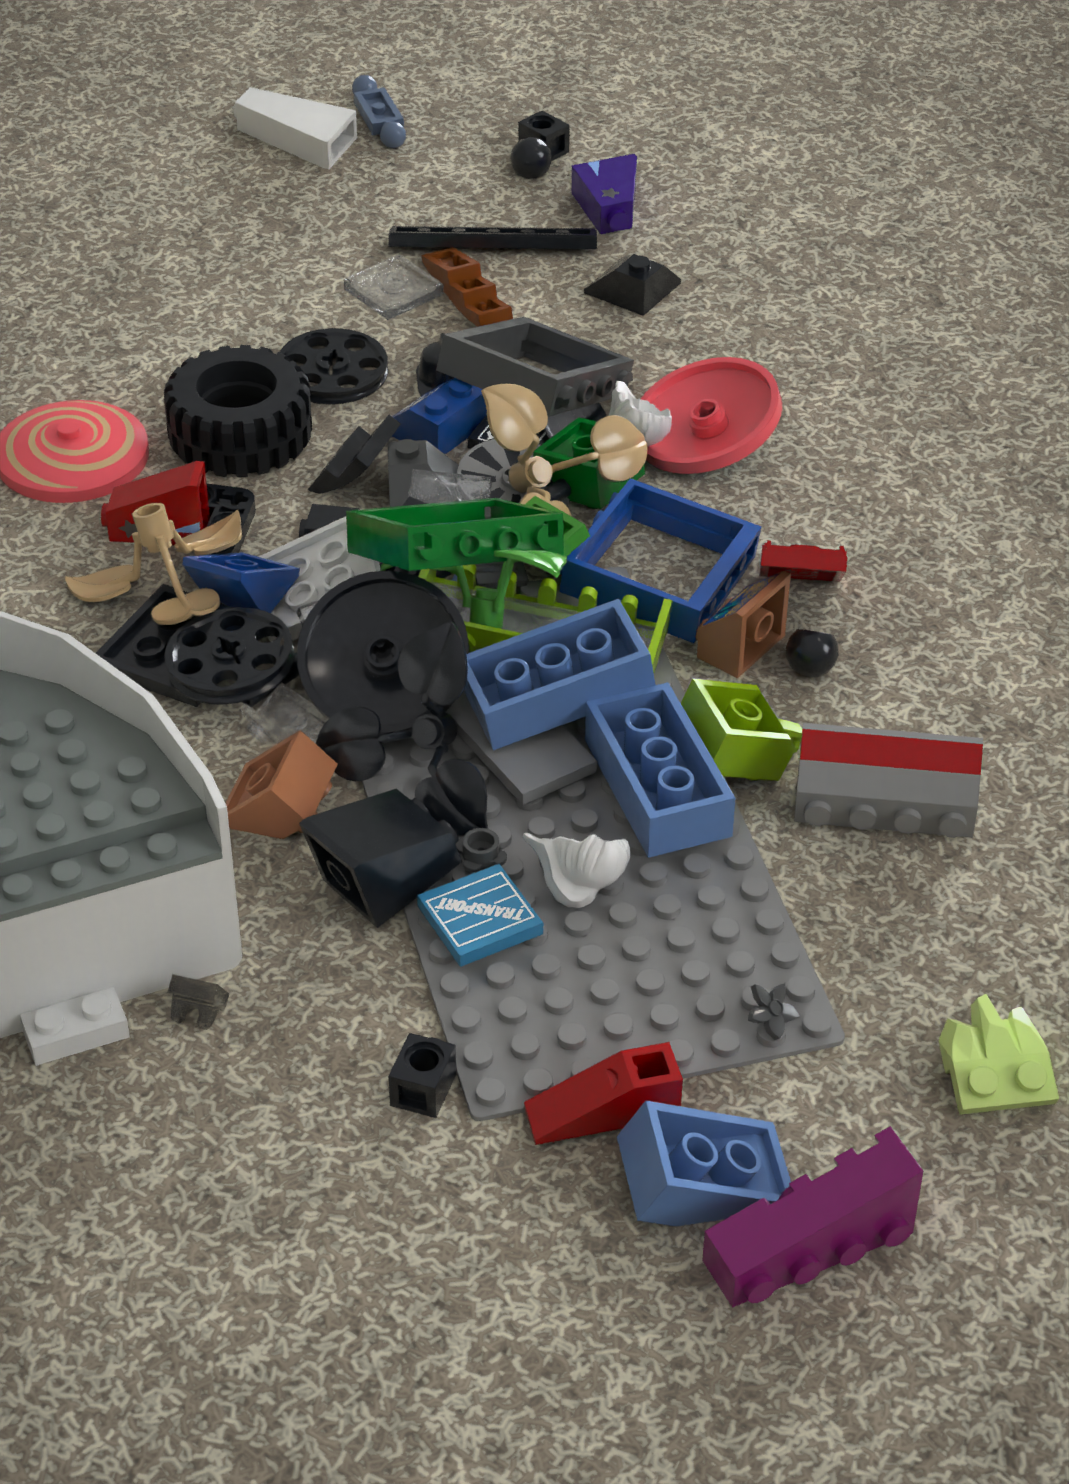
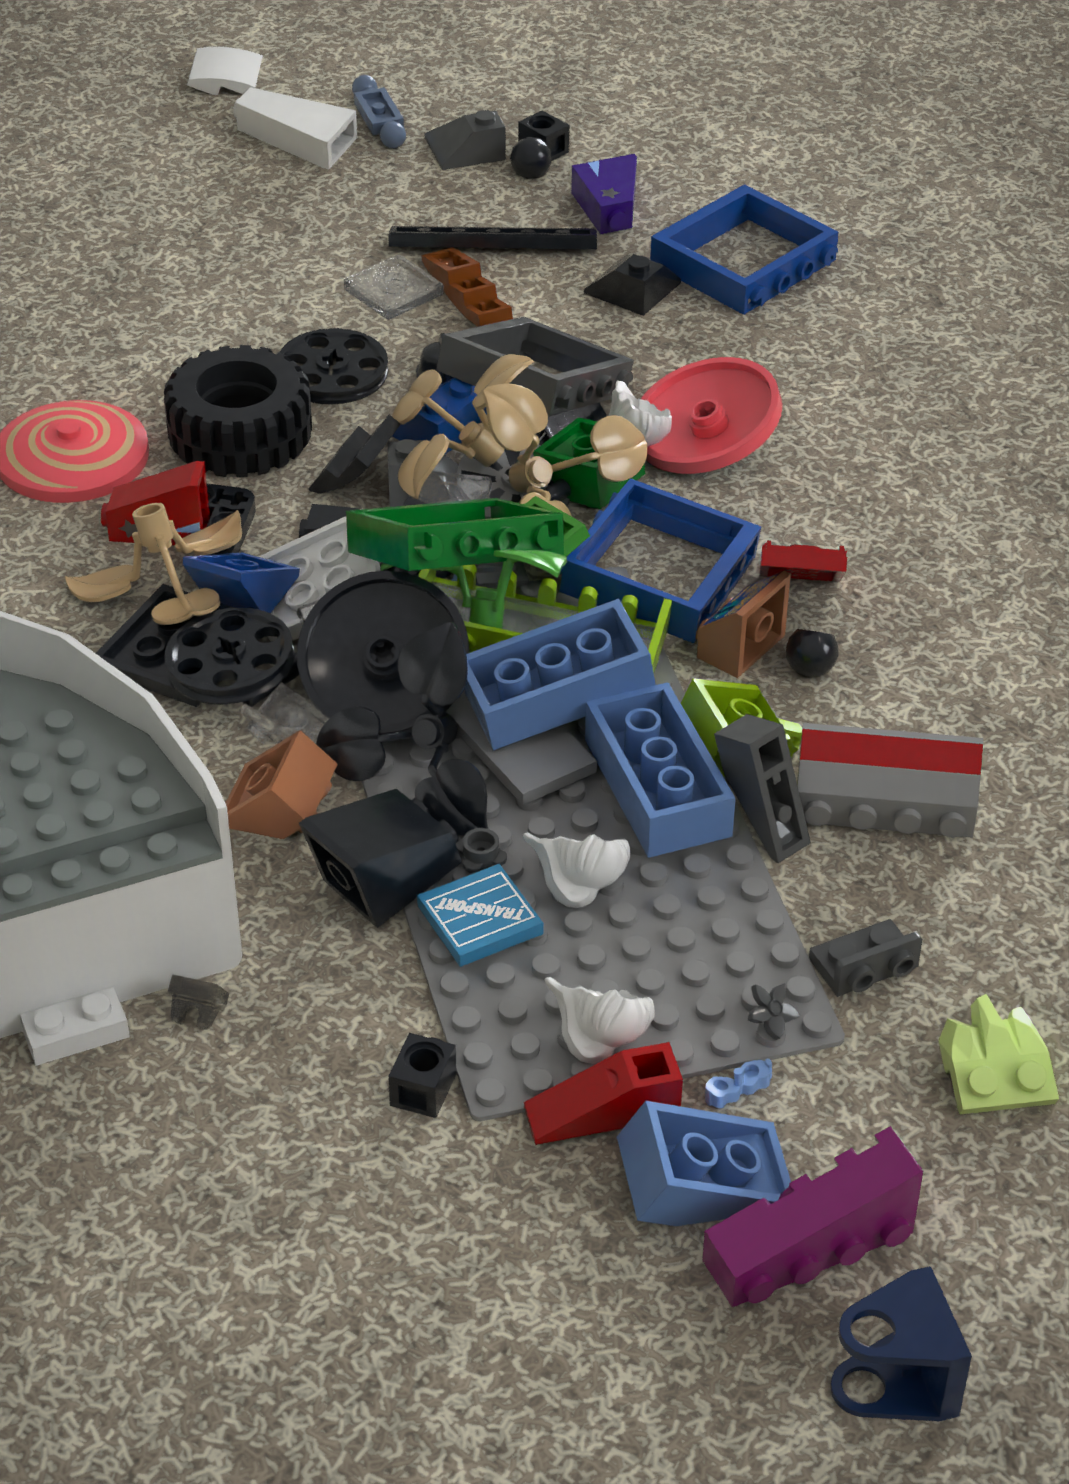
none -> white slope [187,47,263,95]
none -> tan plant [392,354,535,500]
none -> dark grey slope [424,110,506,170]
none -> white hair [545,977,655,1064]
none -> blue window [650,184,839,315]
none -> light blue piece [705,1059,772,1108]
none -> dark grey slope [714,714,811,863]
none -> dark grey bracket [809,919,922,997]
none -> dark blue hose [831,1266,972,1421]

